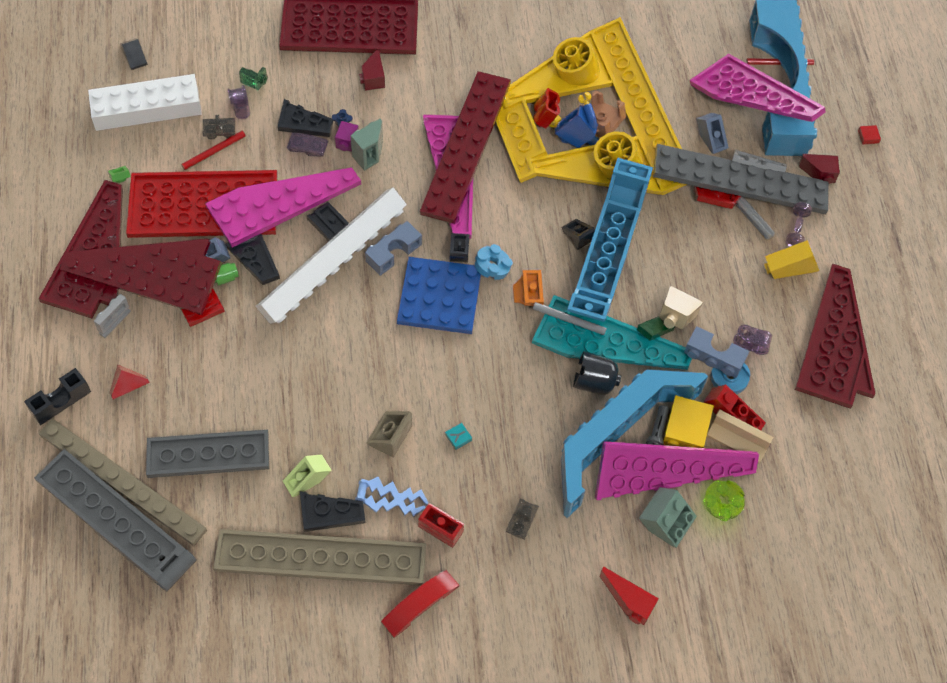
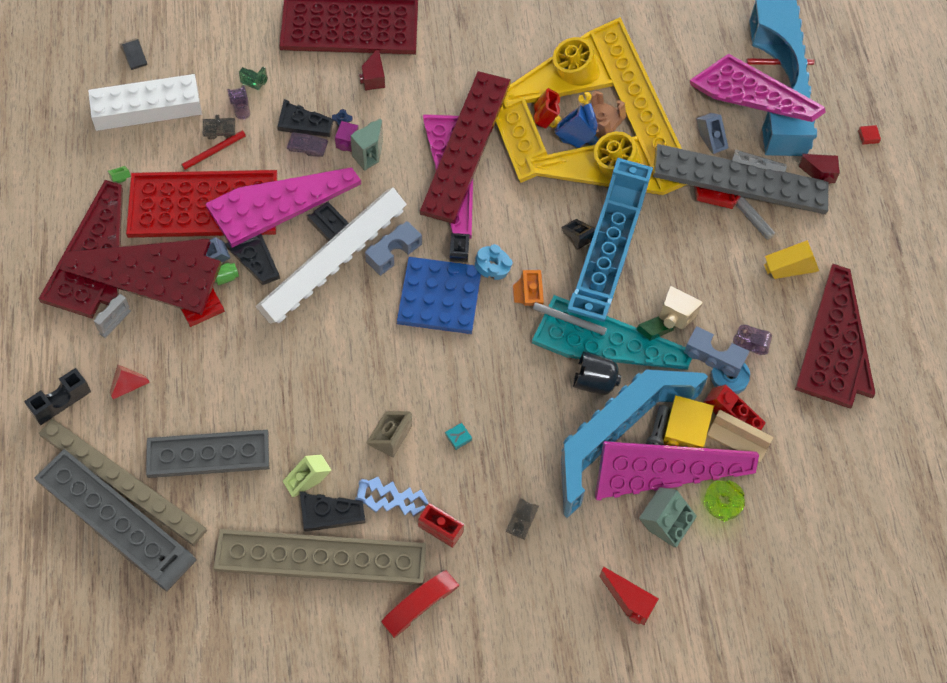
wheel [786,202,812,246] -> none

